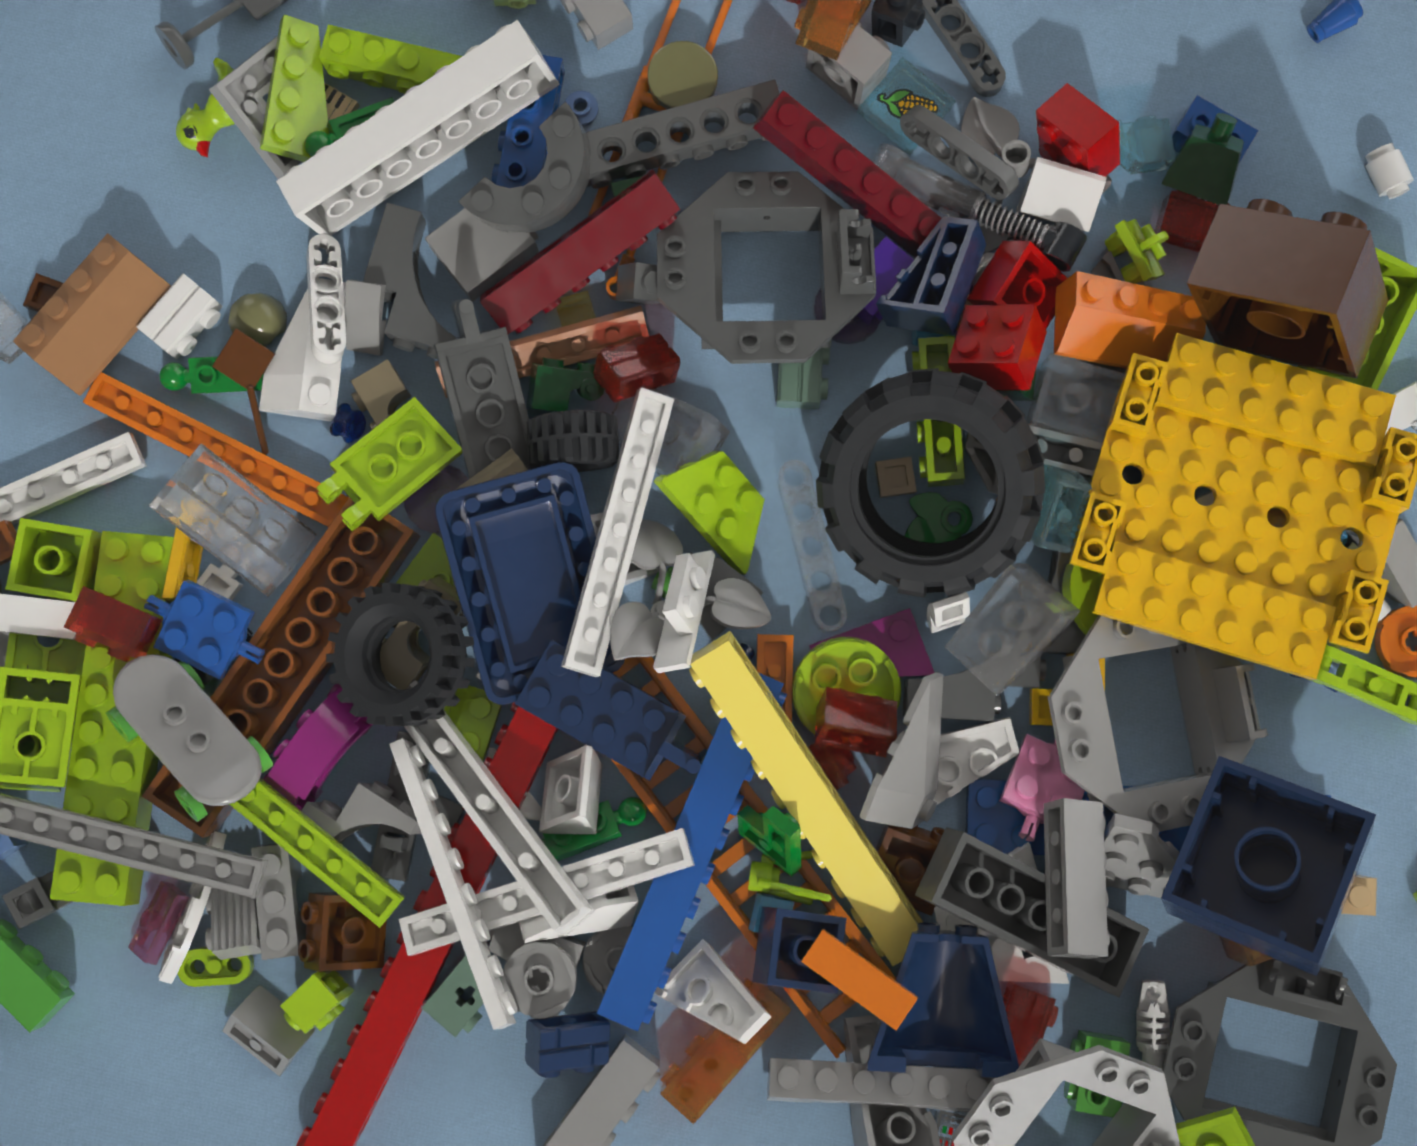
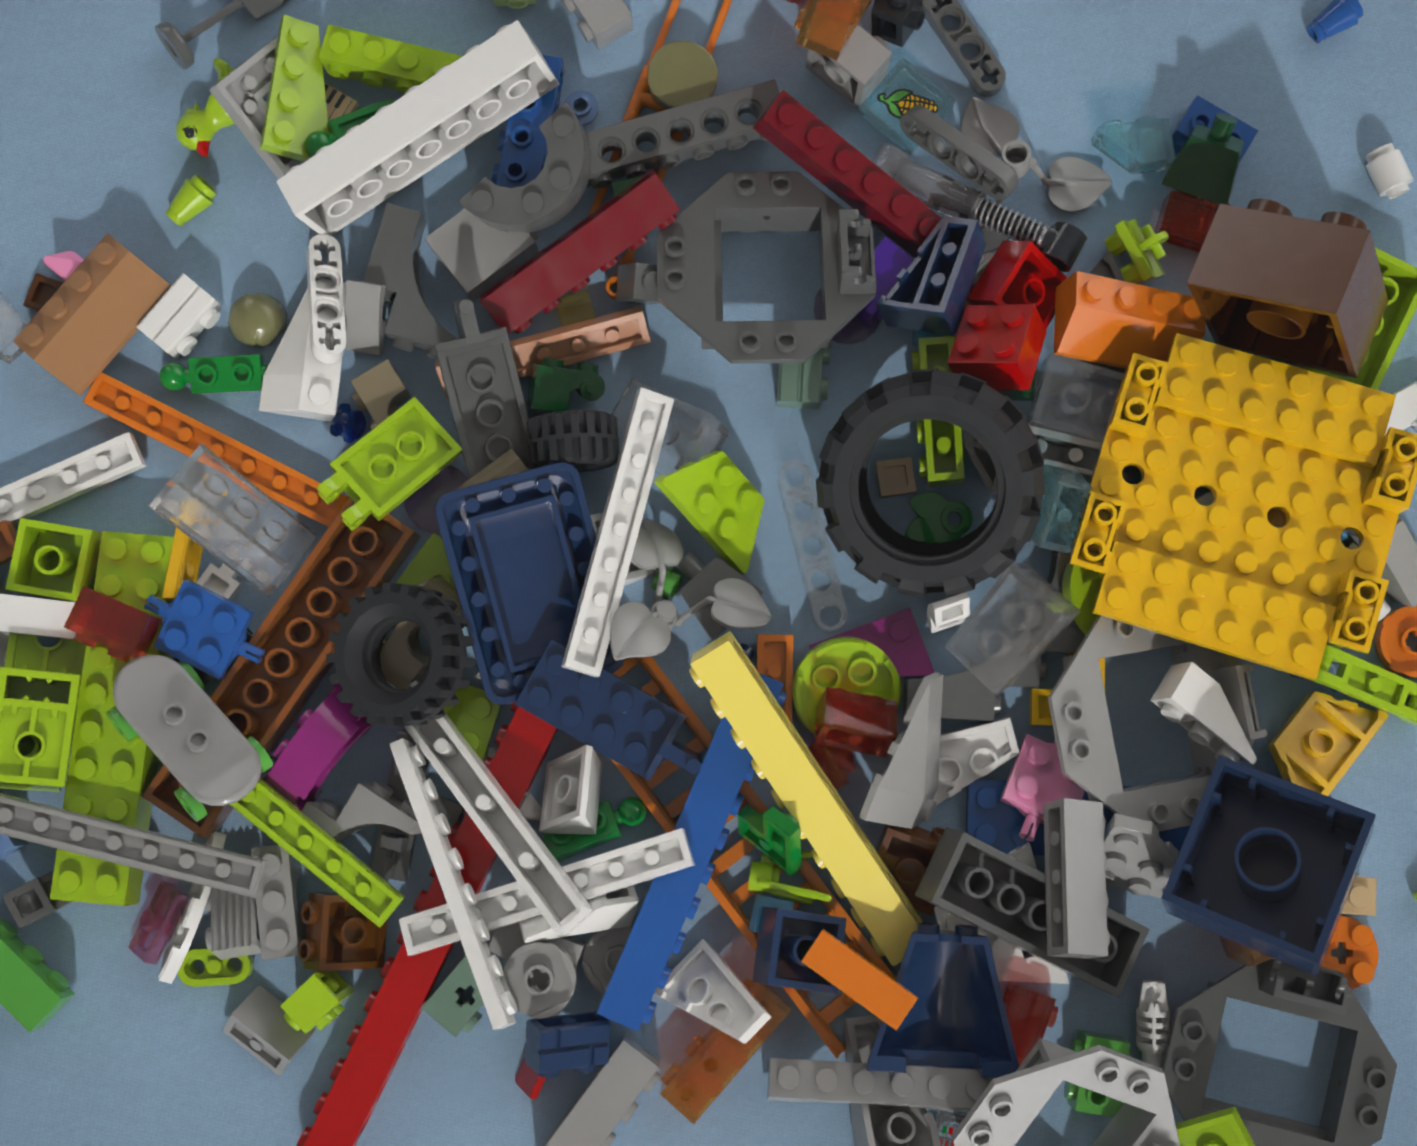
reddish brown piece [212,328,276,455] -> none
clear red brick [593,333,681,403] -> none
white bracket [653,550,715,673] -> none
white slope [1016,157,1107,232] -> none
red brick [1036,83,1120,177] -> none
none -> bright pink slope [43,251,84,281]
none -> lime cone [165,174,218,227]
none -> red slope [515,1057,546,1100]
none -> white slope [1150,662,1257,766]
none -> yellow wing [1268,691,1389,796]
none -> orange plate [1321,915,1379,989]

